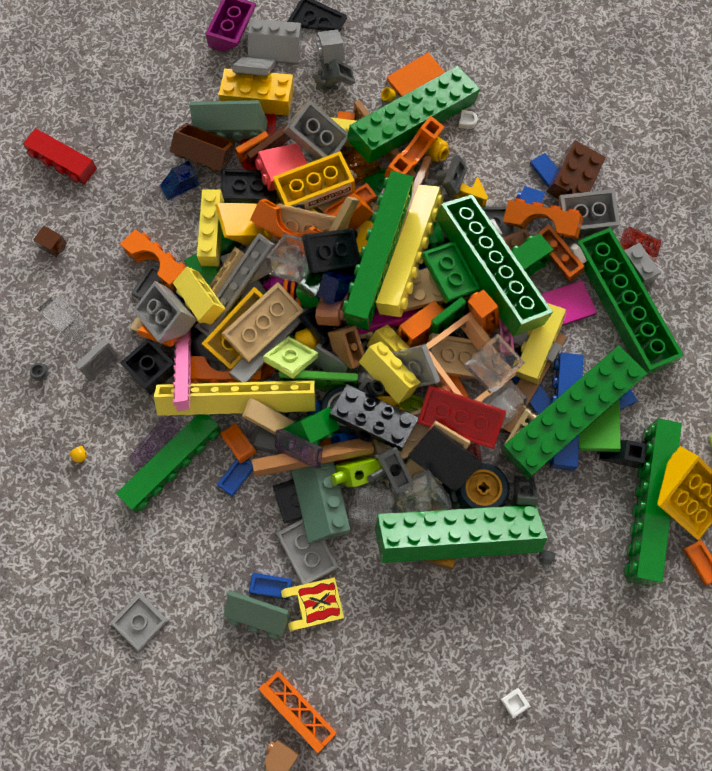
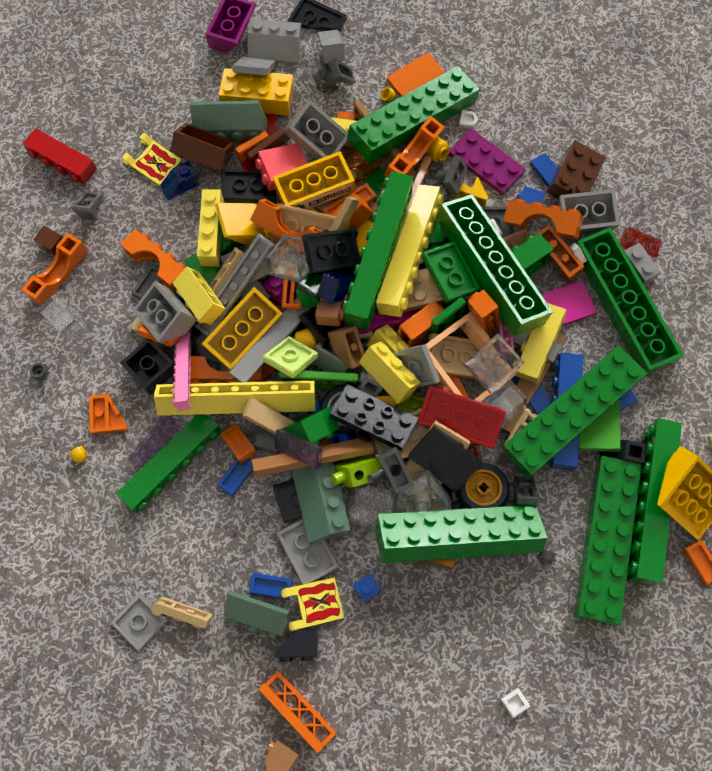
light grey tile [75,339,118,381] -> none
tan tile [221,282,304,363] -> none
black hinge [367,380,385,398] -> none
none -> orange arch [21,233,88,308]
none -> flat silver slope [72,191,103,221]
none -> orange wing [89,394,129,434]
none -> flag [122,133,182,186]
none -> tan plate [151,597,213,629]
none -> black slope [275,630,318,662]
none -> blue brick [352,573,381,604]
none -> magenta plate [448,128,526,196]
none -> green brick [574,456,642,627]

